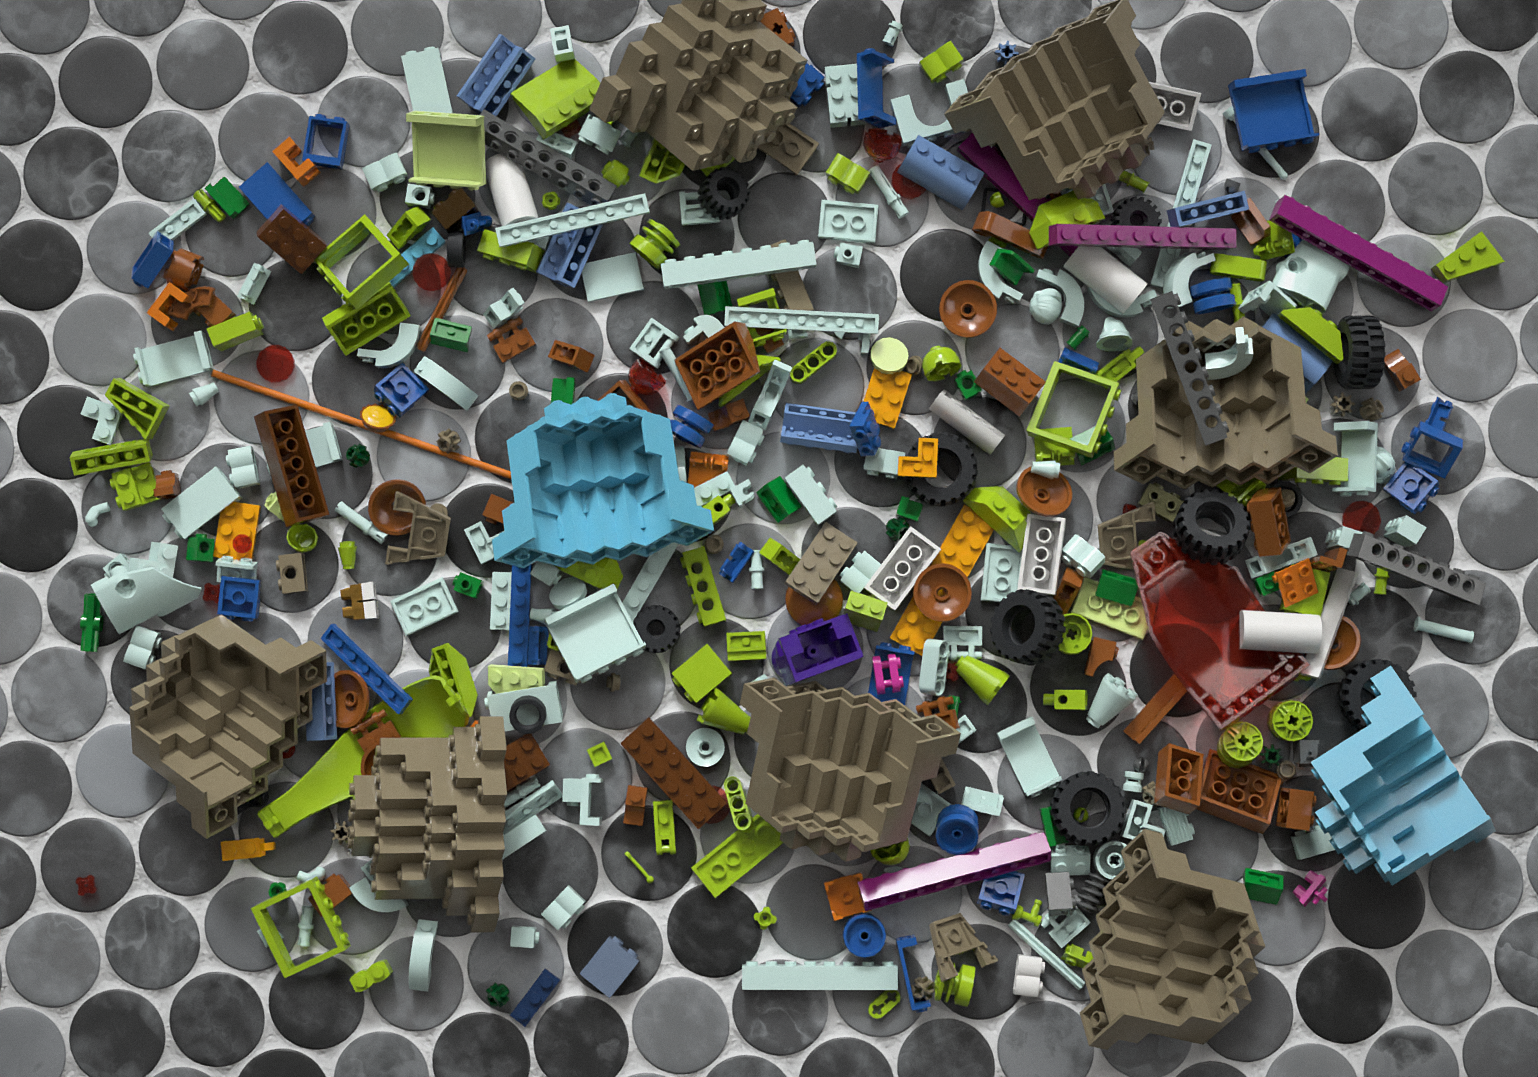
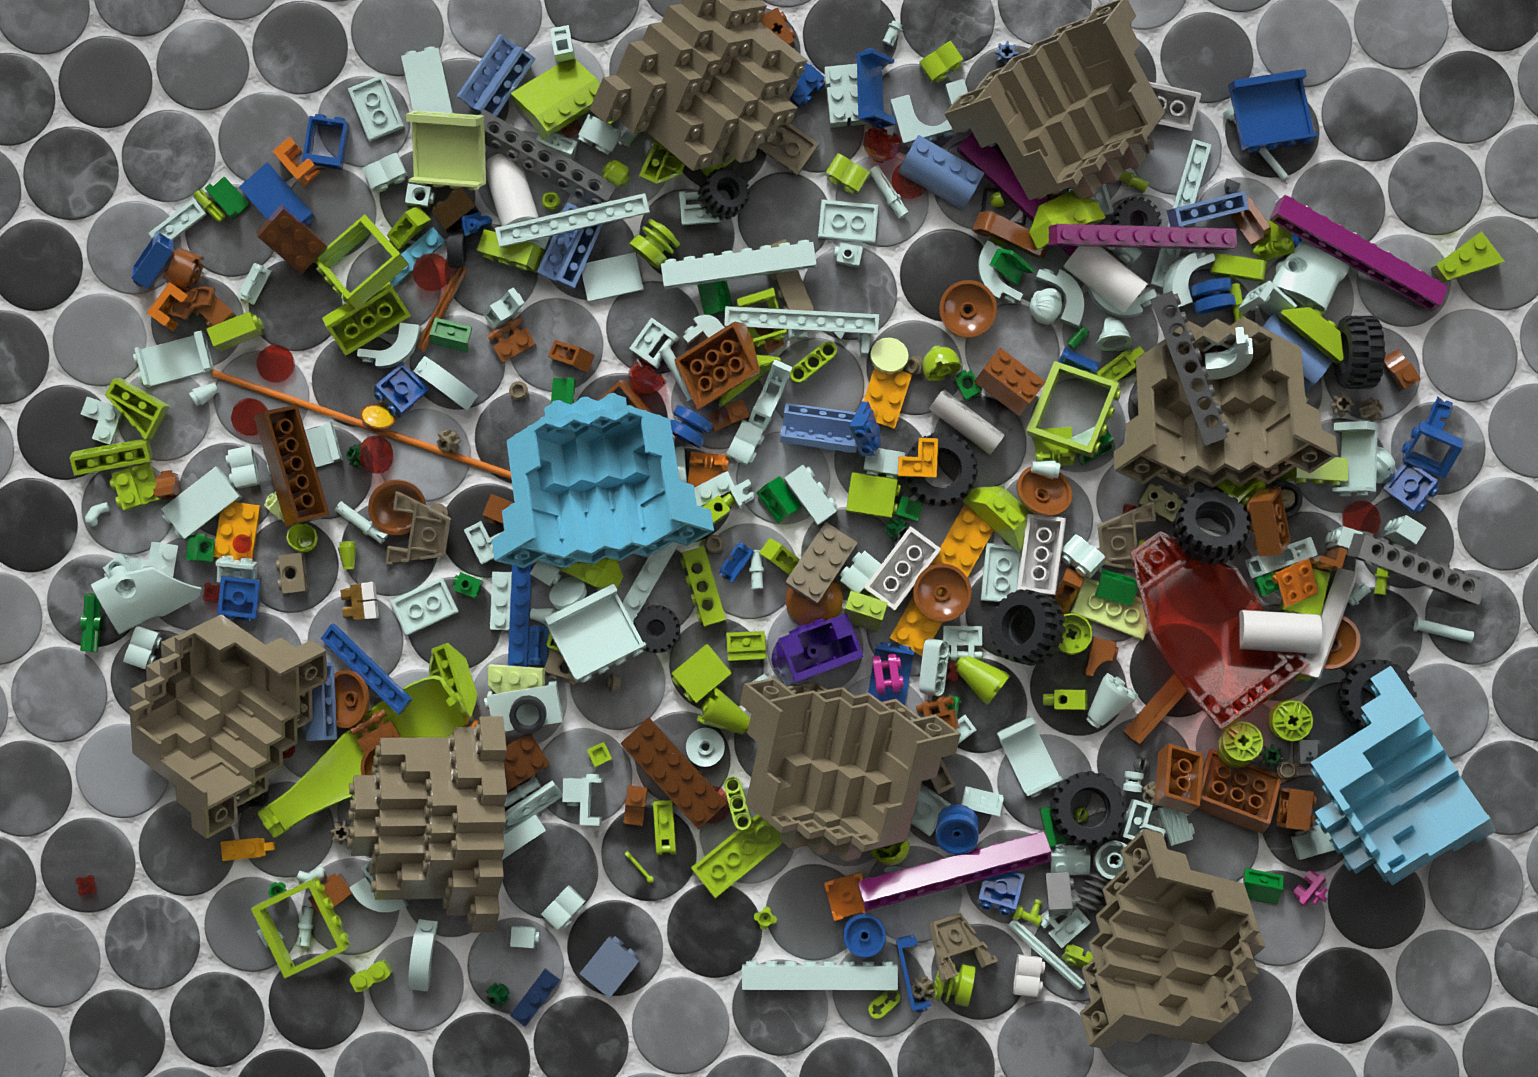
none -> clear red tile [231,398,268,436]
none -> light aqua tile [348,75,405,142]
none -> clear red tile [359,436,393,474]
none -> lime brick [846,472,900,519]

